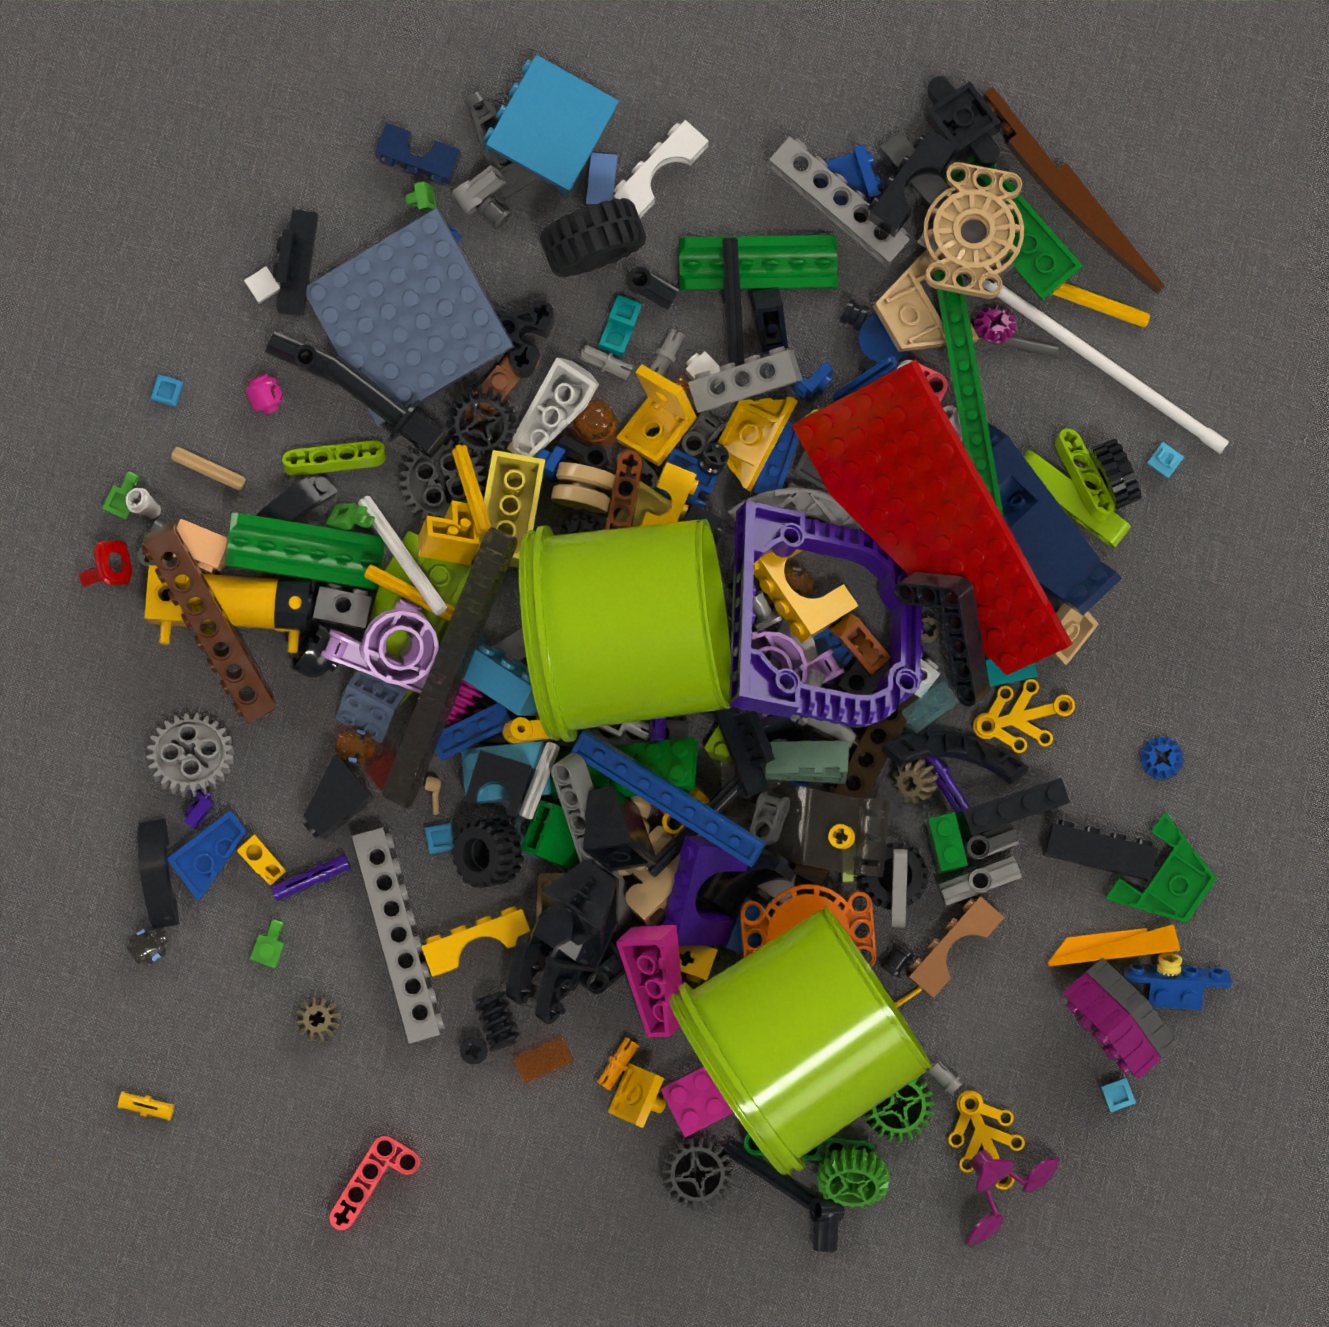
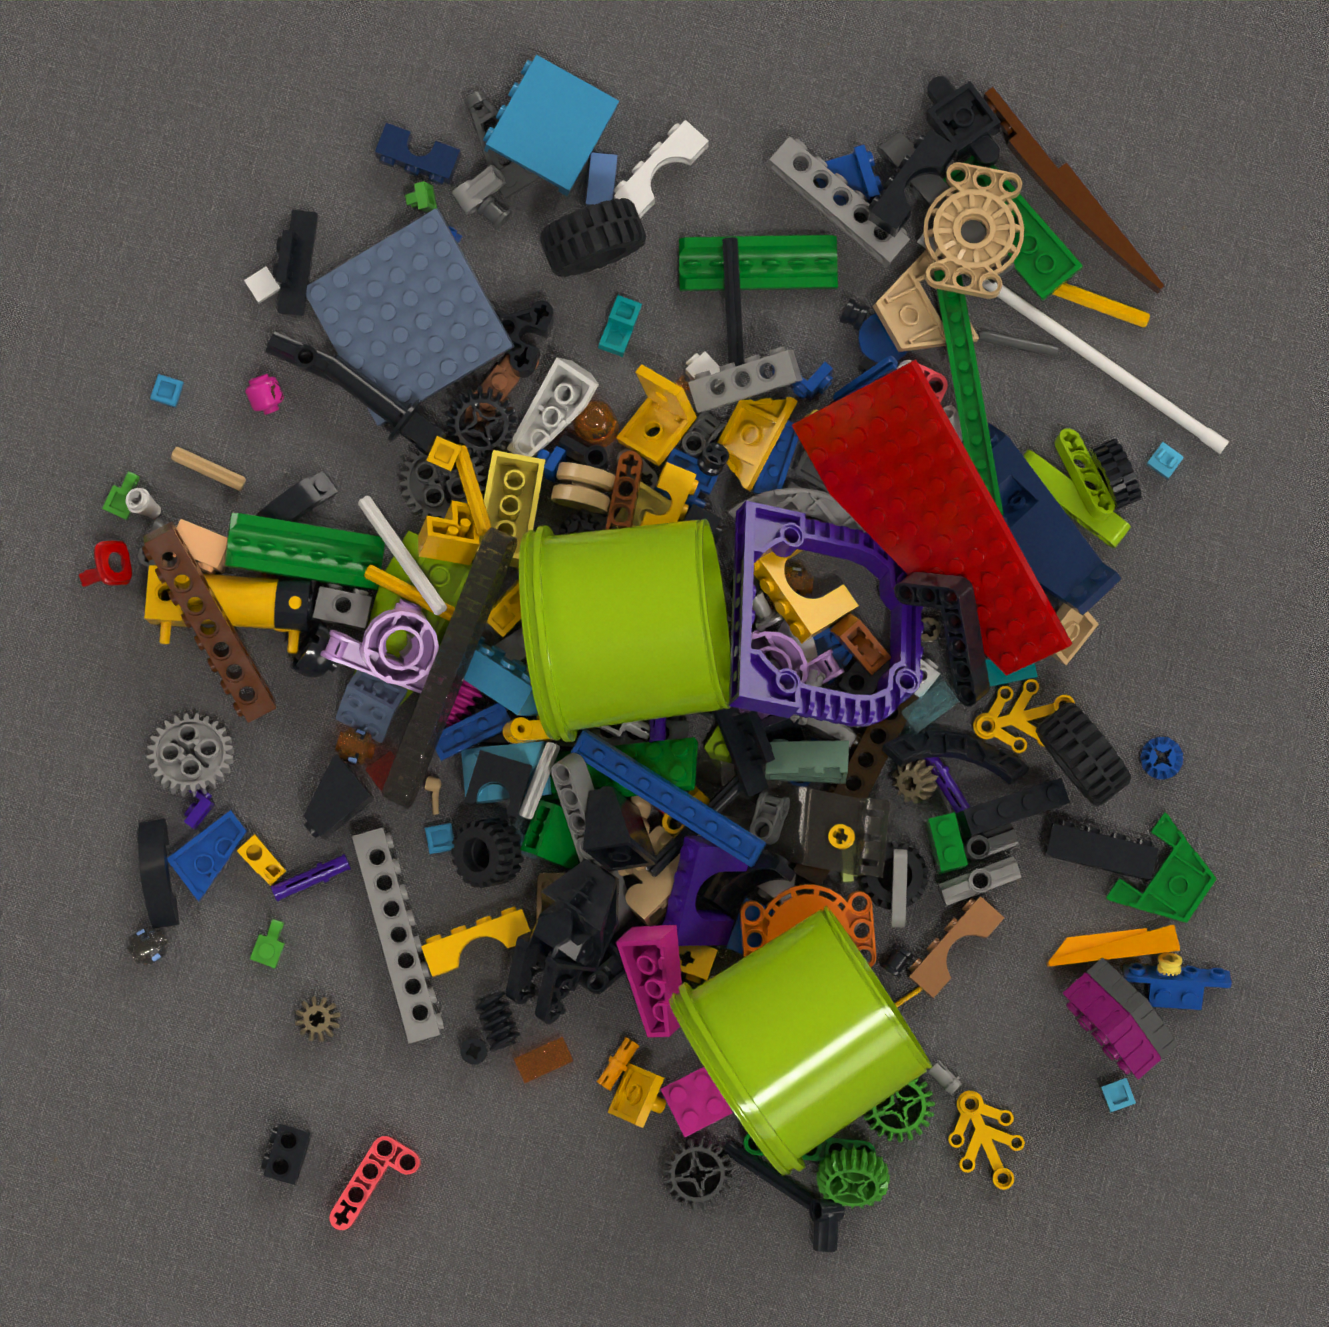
yellow pin [118,1091,174,1121] -> none
lime beam [282,440,386,476] -> none
bright green plate [325,503,375,530] -> none
light grey axle [580,345,633,381] -> none
black piece [627,267,679,310] -> none
light grey pin [650,328,686,376] -> none
black slope [752,287,788,352] -> none
magenta plant [964,1150,1060,1246] -> none
magenta gear [974,305,1017,343] -> none
none -> black brick [261,1123,313,1185]
none -> yellow tile [426,436,462,471]
none -> yellow hinge [481,580,521,637]
none -> black tyre [1036,703,1131,806]

